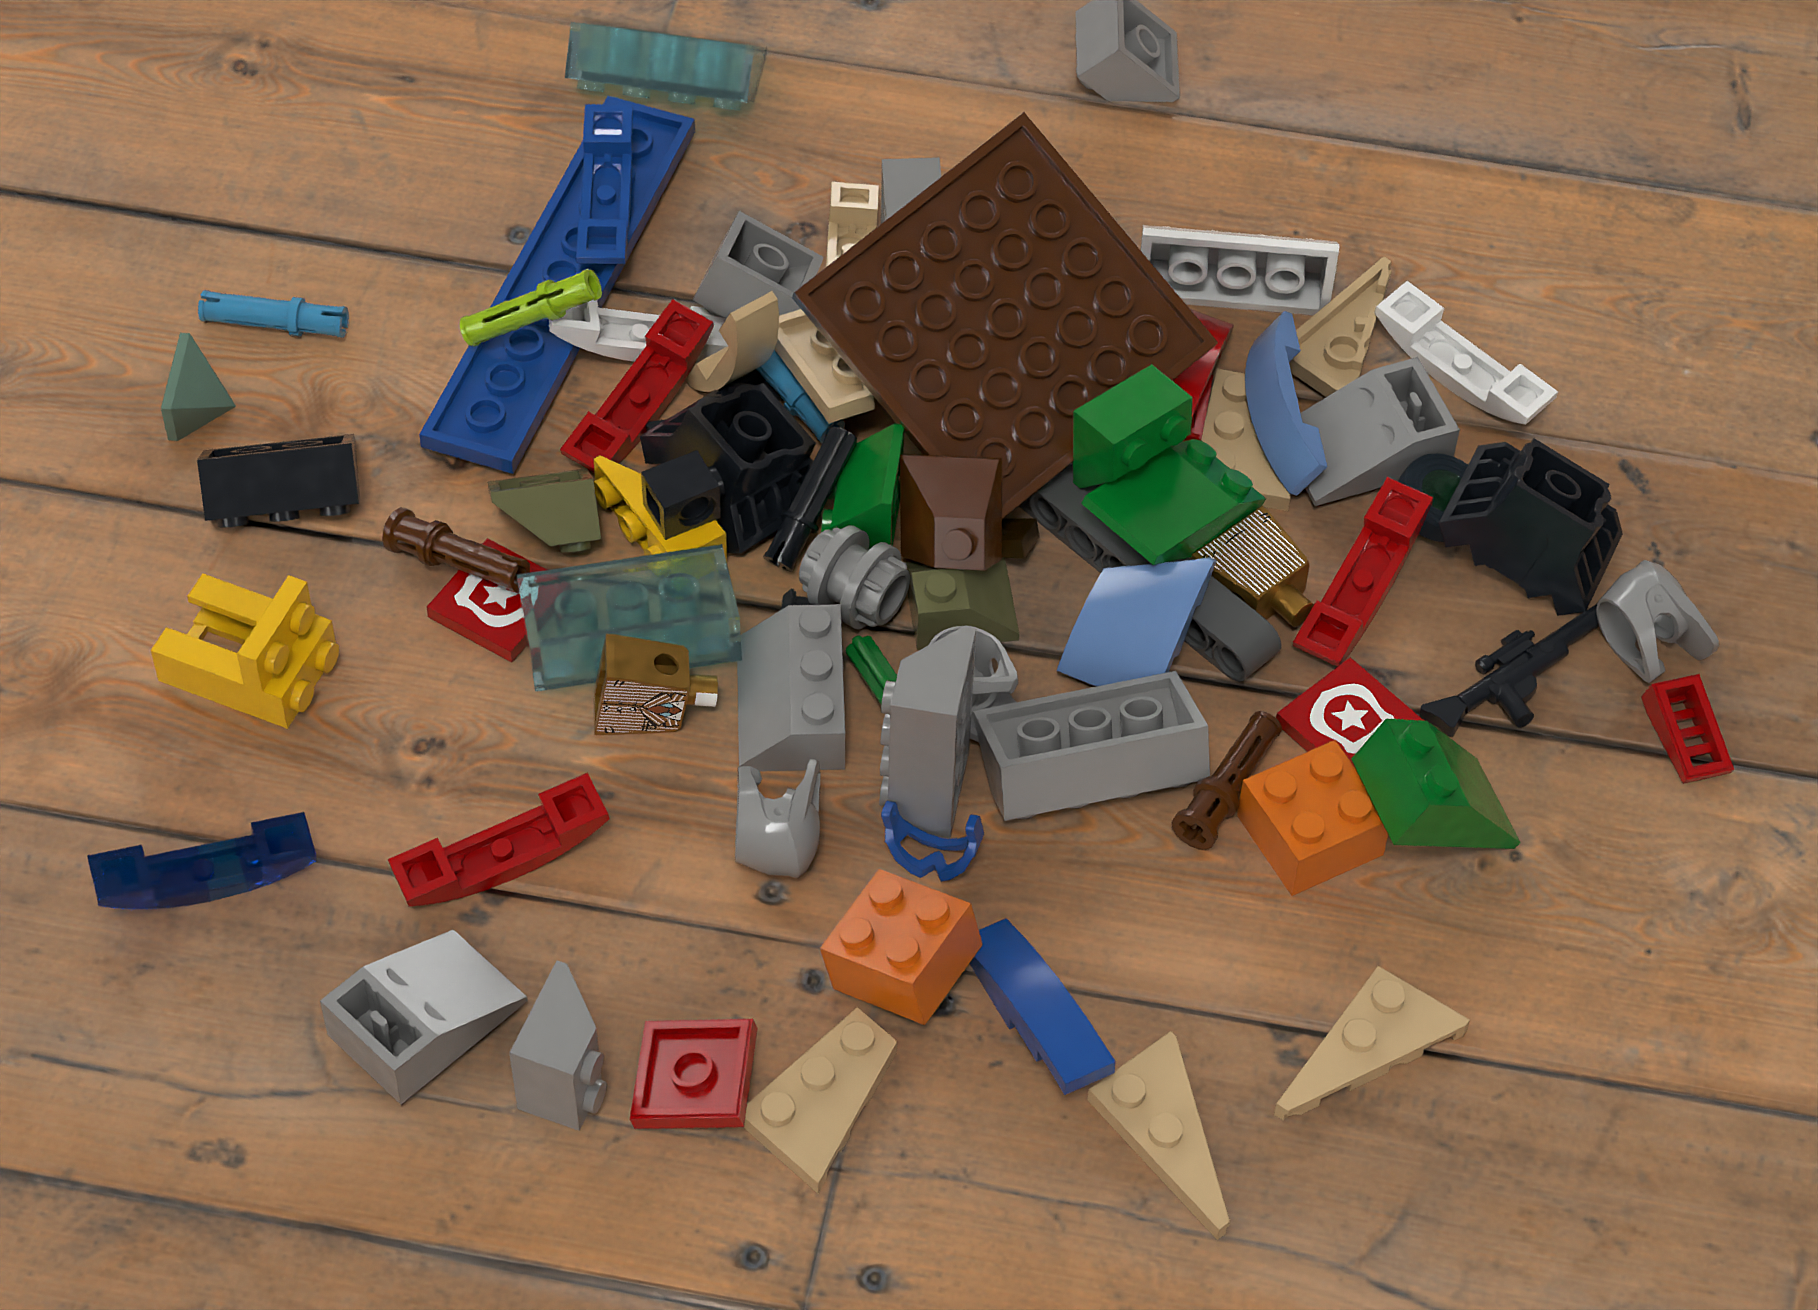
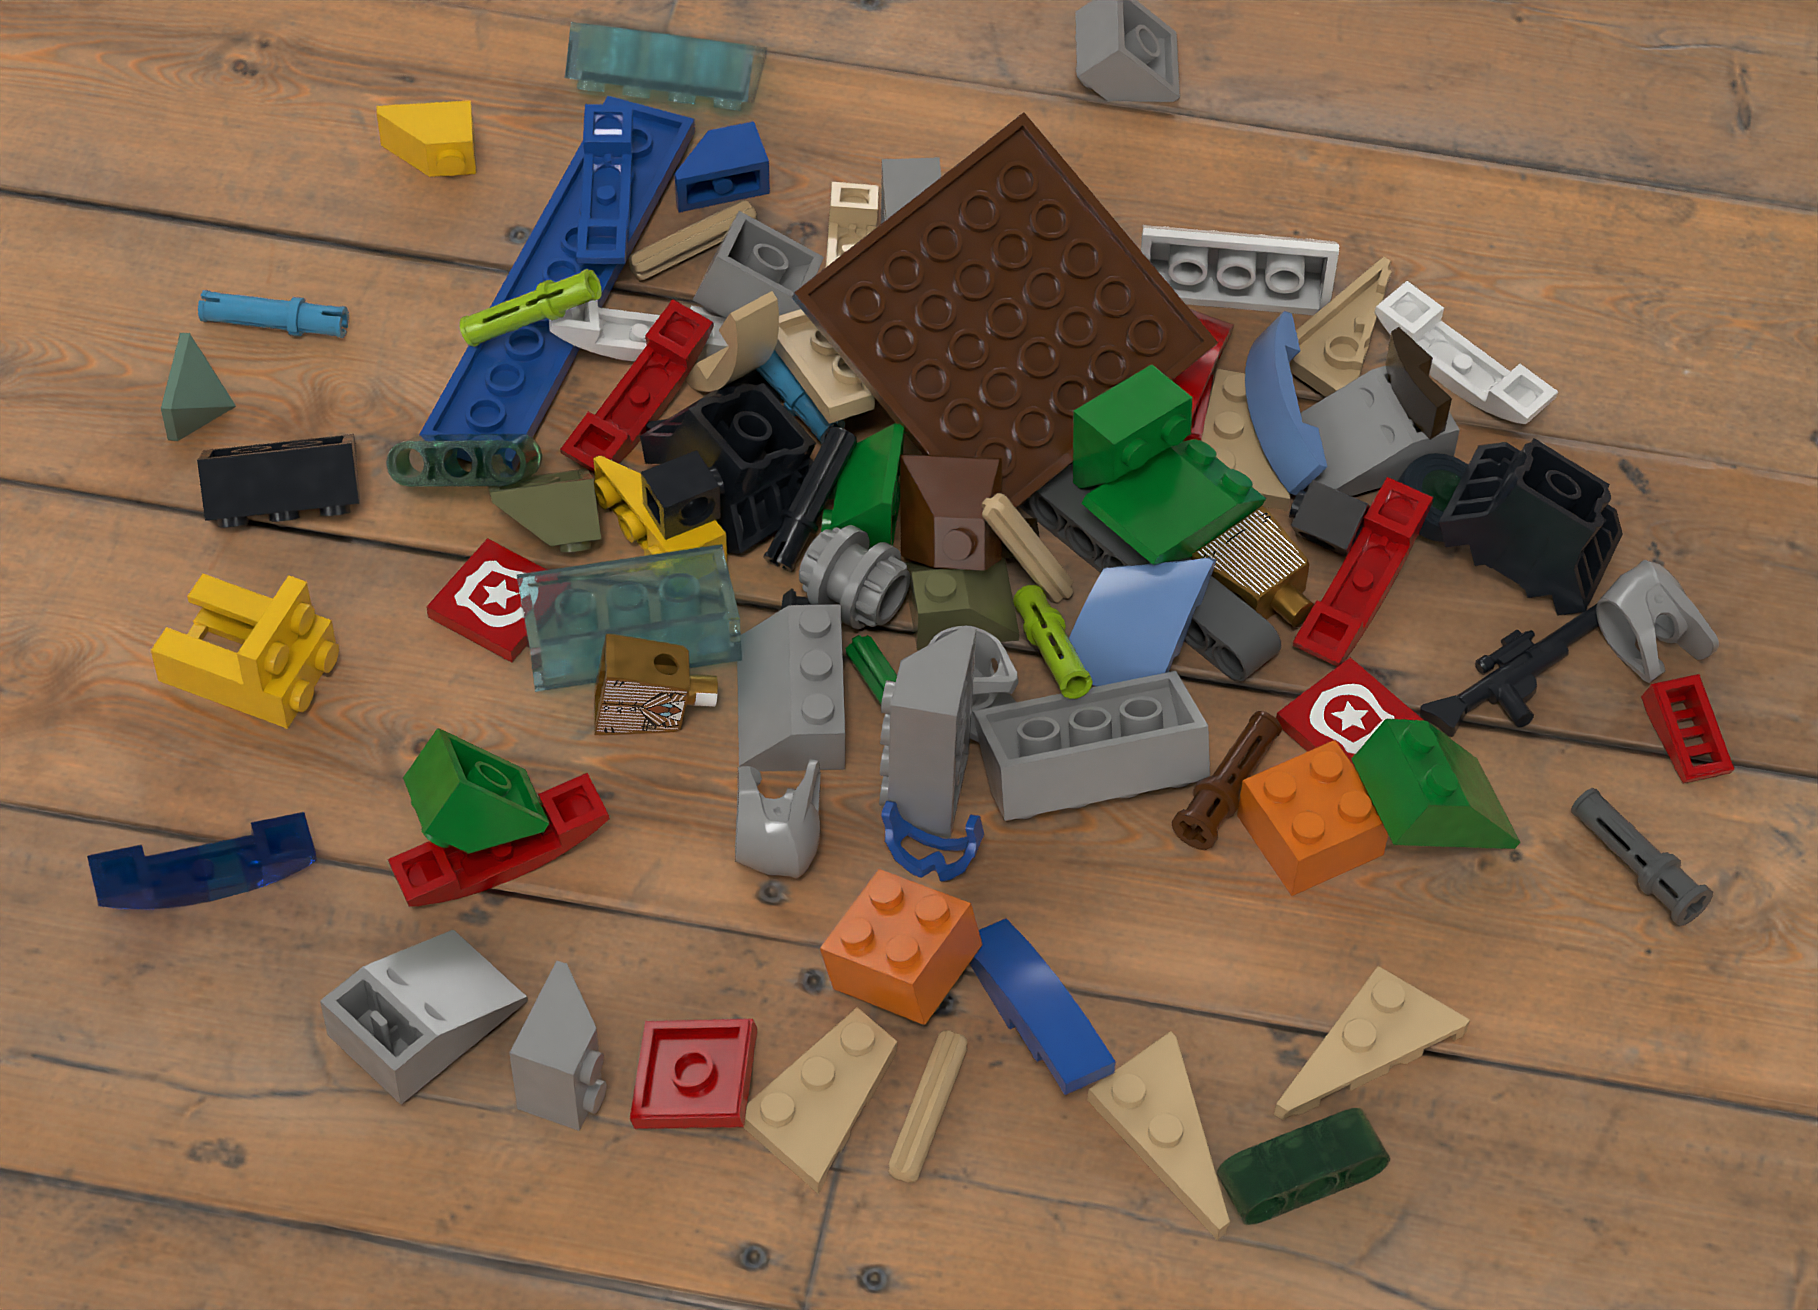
reddish brown pin [382,507,530,592] -> none
none -> yellow slope [376,100,476,177]
none -> clear green beam [386,434,542,487]
none -> green slope [403,728,549,853]
none -> tan axle [628,200,757,281]
none -> blue slope [674,121,770,213]
none -> tan axle [889,1030,967,1183]
none -> tan axle [982,493,1073,603]
none -> lime pin [1013,585,1093,699]
none -> clear green beam [1217,1108,1390,1225]
none -> black brick [1289,480,1370,557]
none -> dark brown slope [1385,327,1452,440]
none -> dark grey pin [1571,788,1713,926]

